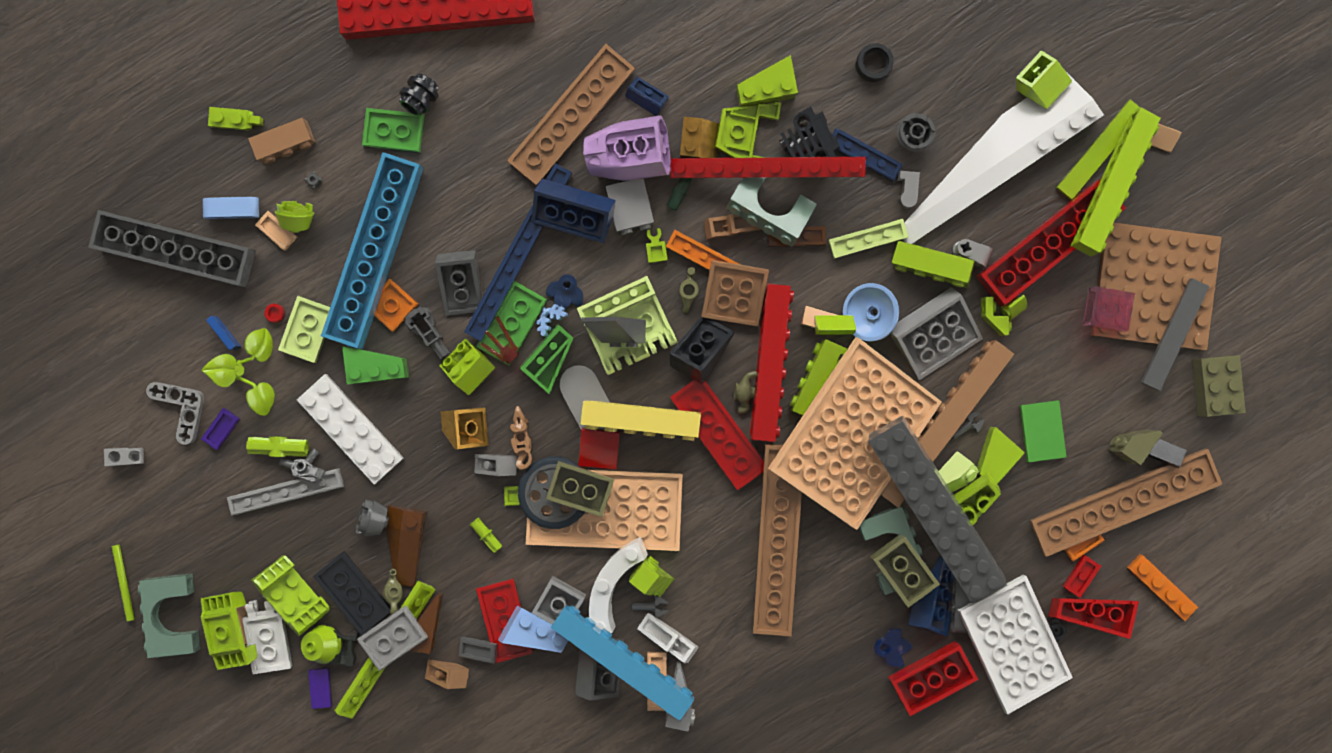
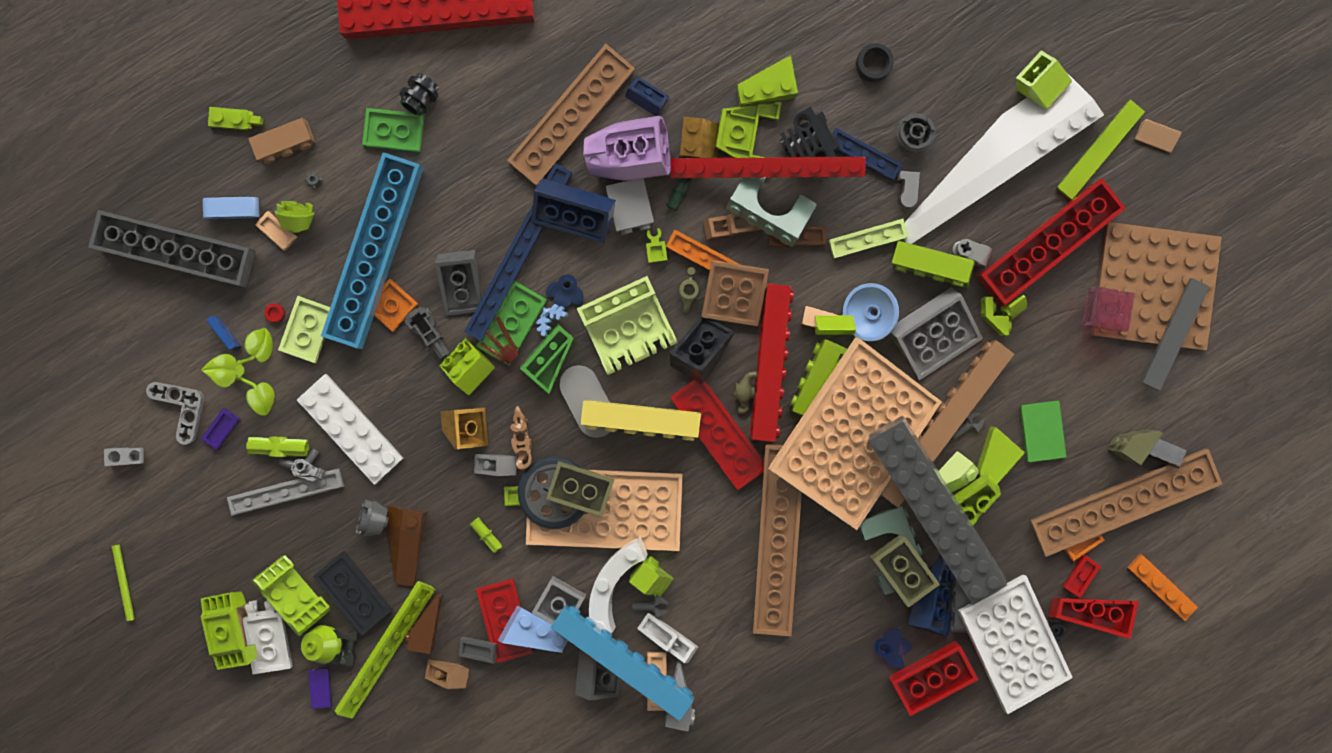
sand green arch [138,573,201,658] -> none
bright green wedge [342,346,409,384] -> none
light grey tile [357,605,428,671] -> none
olive piece [383,569,403,615] -> none
red tile [578,427,620,469] -> none
dark grey slope [582,317,646,347] -> none
lime brick [1071,107,1161,257] -> none
olive brick [1192,355,1246,417] -> none

